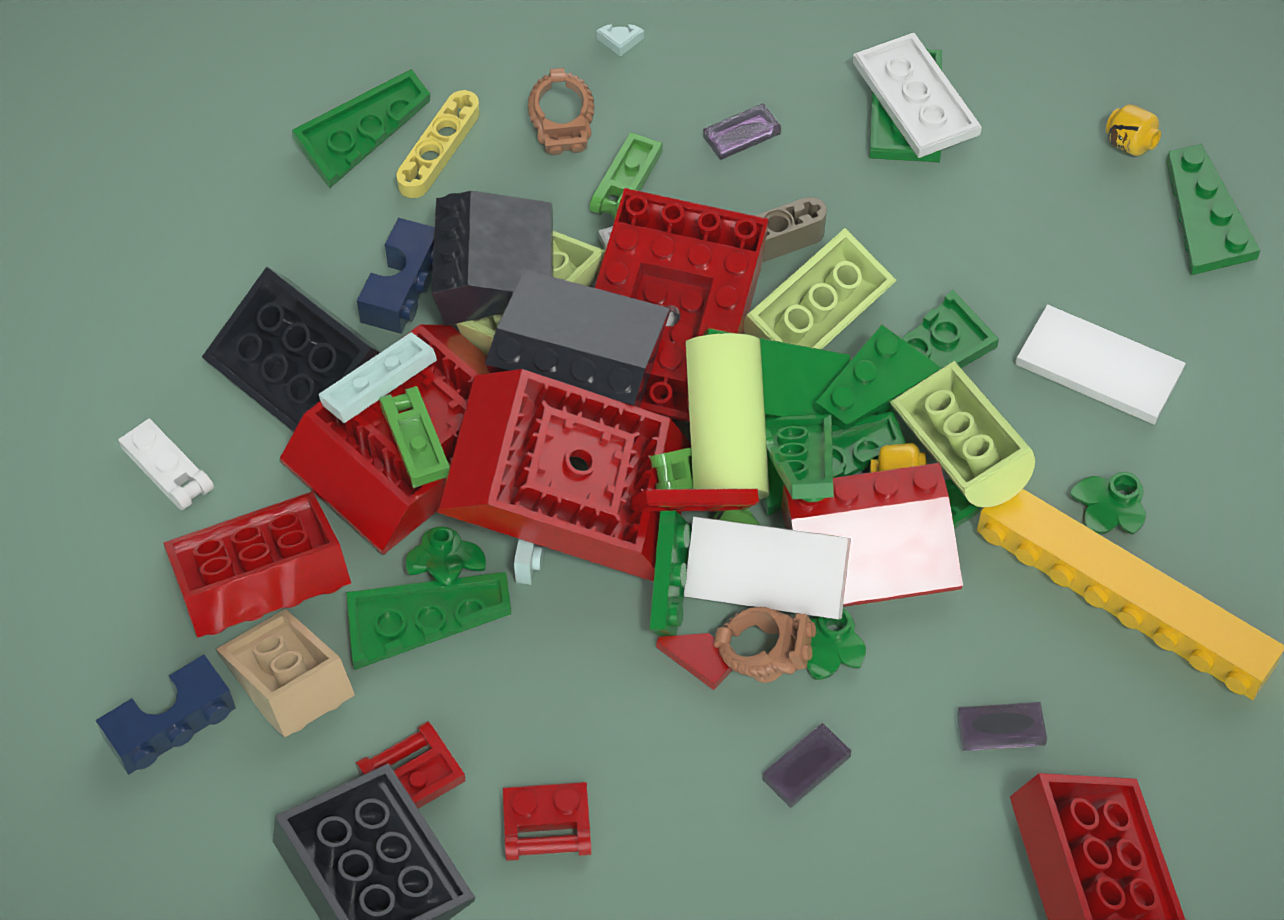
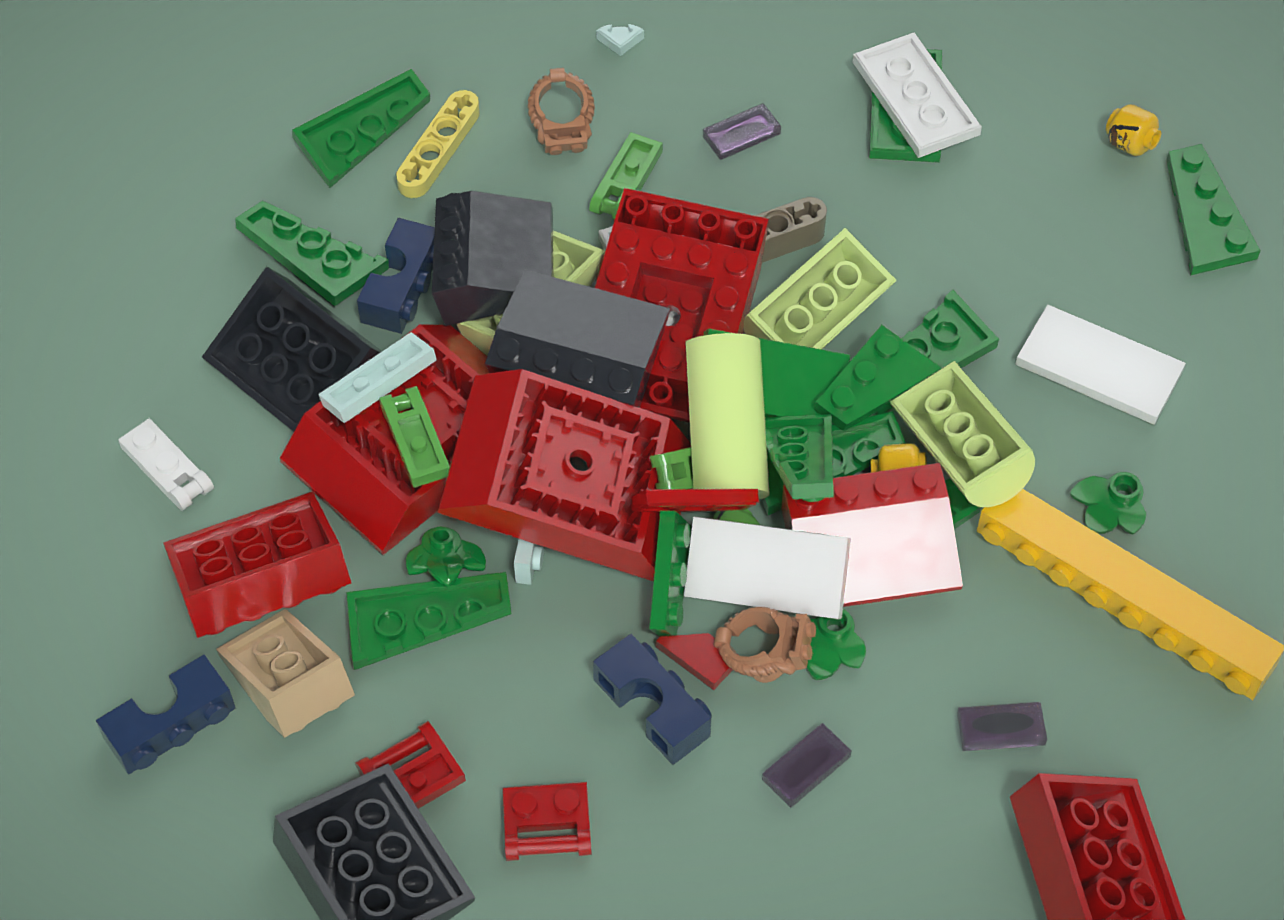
none -> green wing [235,200,389,306]
none -> dark blue arch [593,634,712,765]

